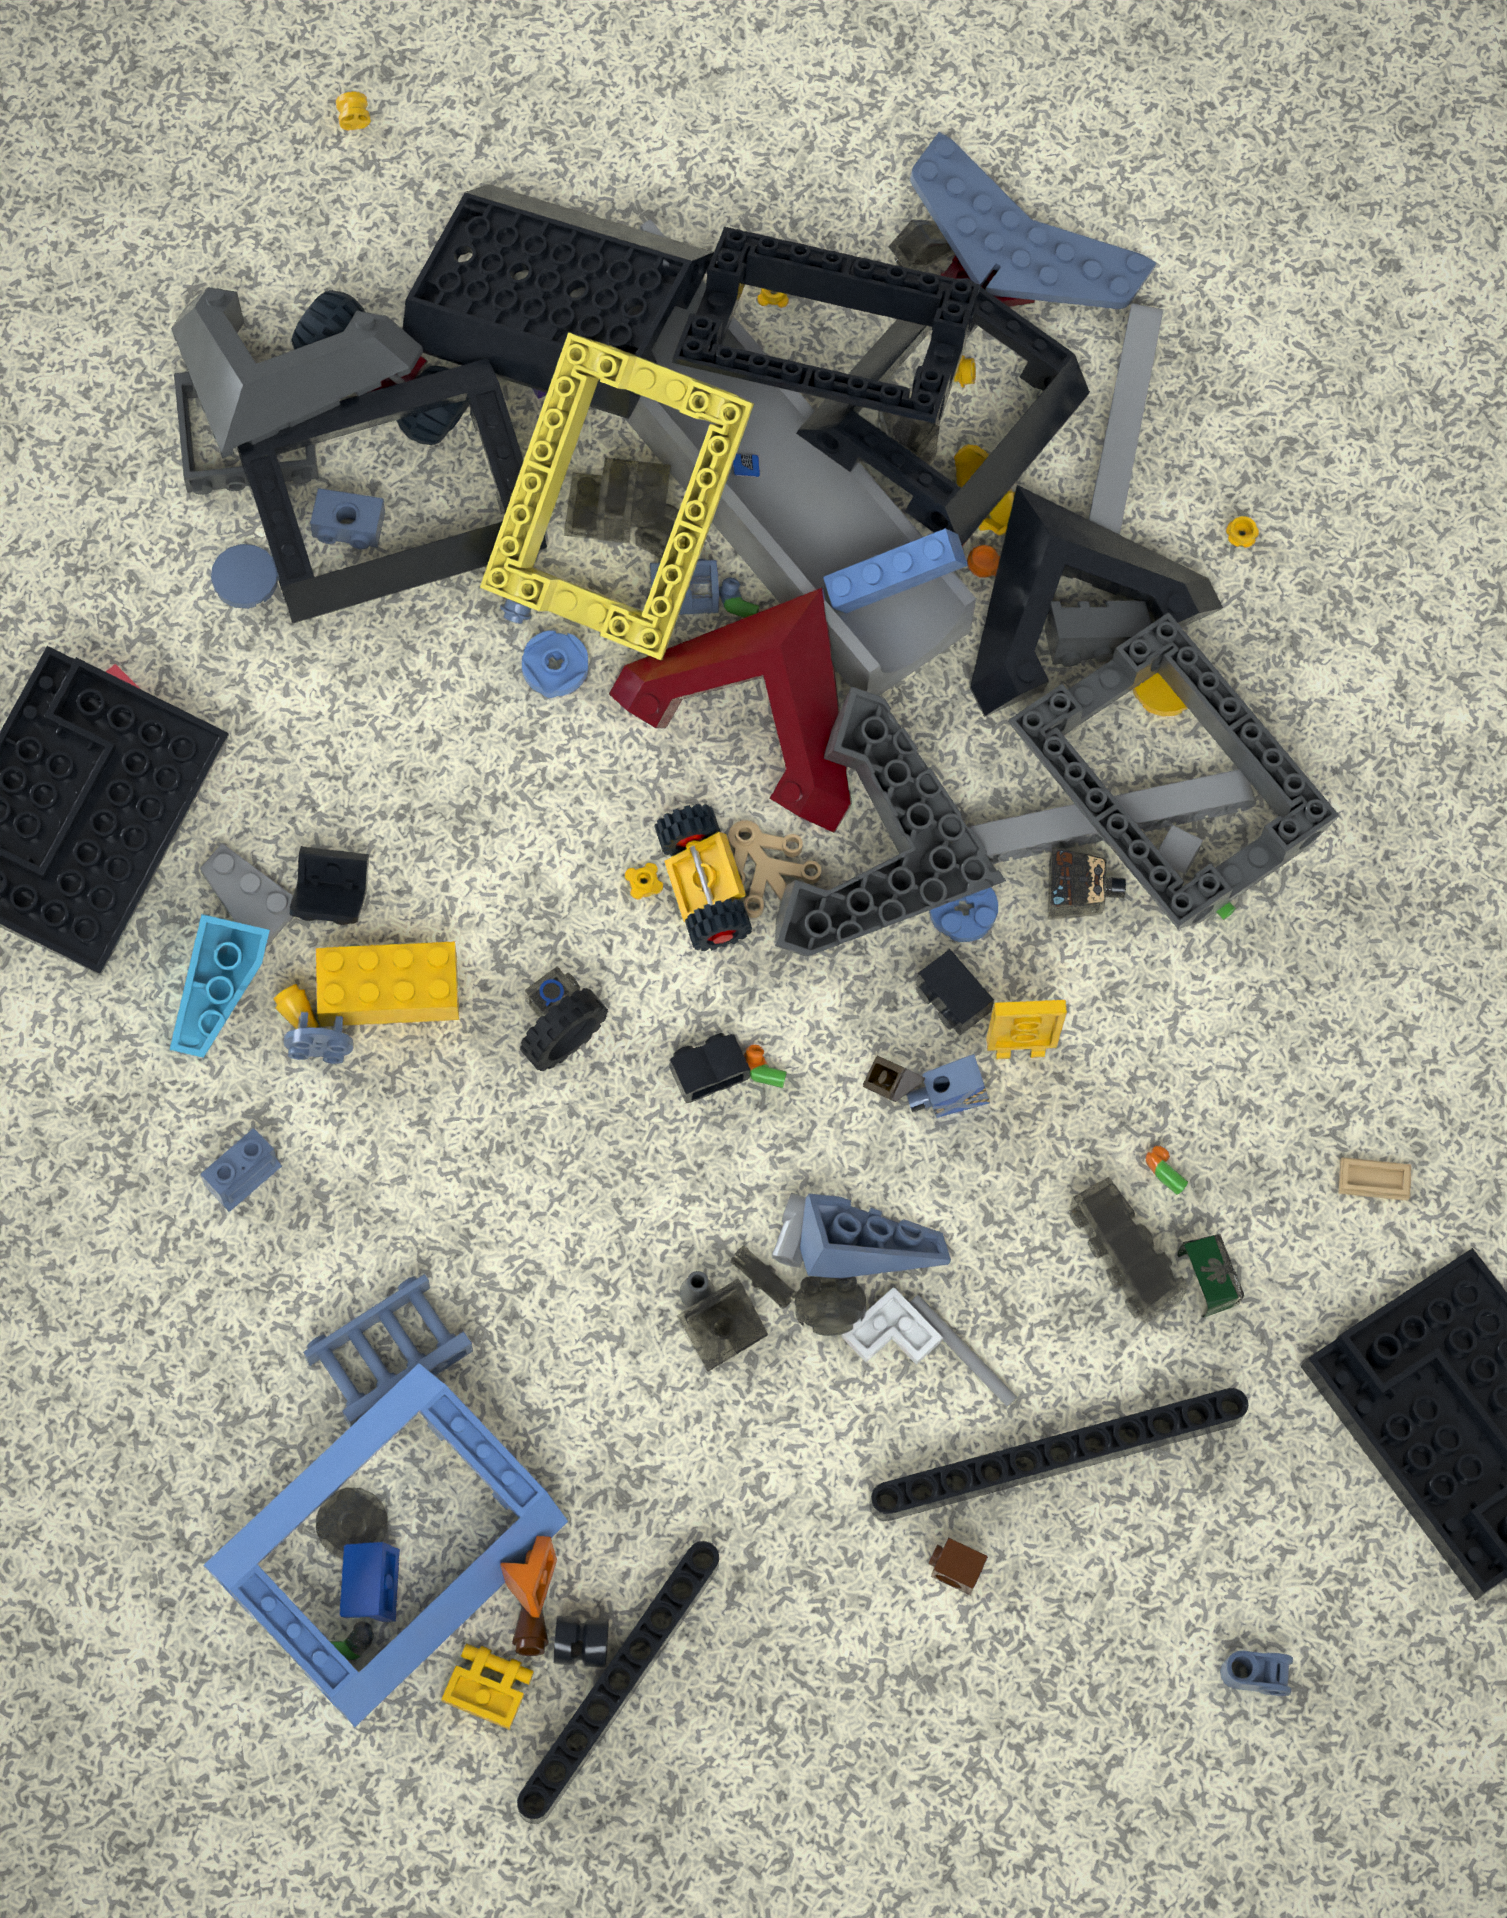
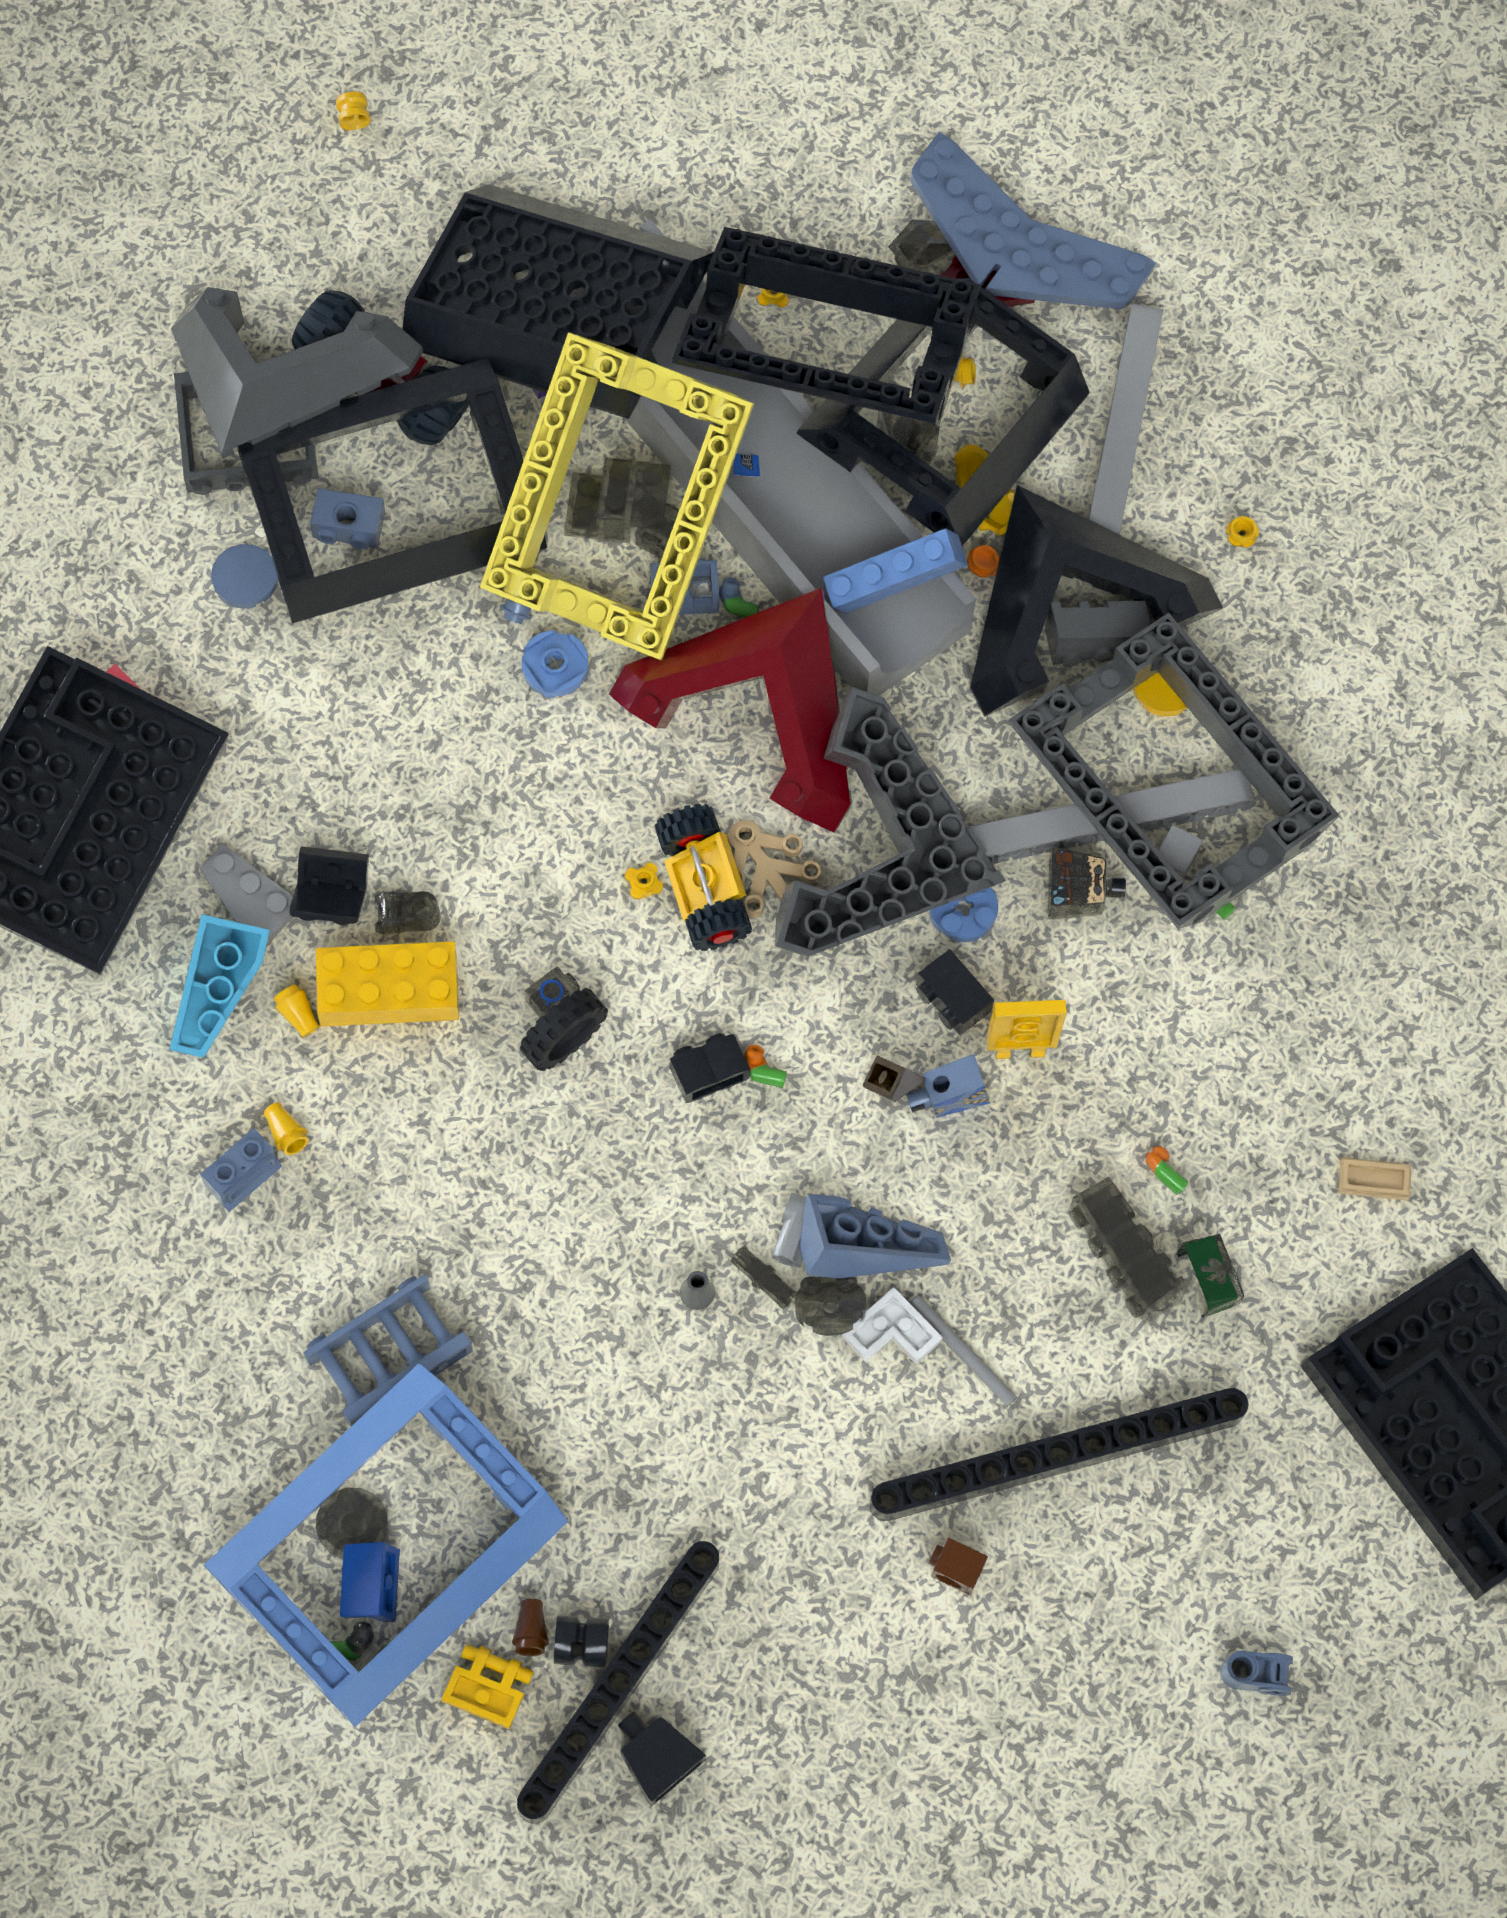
sand blue plate [284,1012,354,1064] -> none
orange slope [500,1536,557,1618] -> none
clear smoke slope [677,1279,768,1372] -> none
none -> yellow cone [263,1102,309,1155]
none -> clear smoke piece [374,891,441,934]
none -> black torso [618,1711,706,1807]

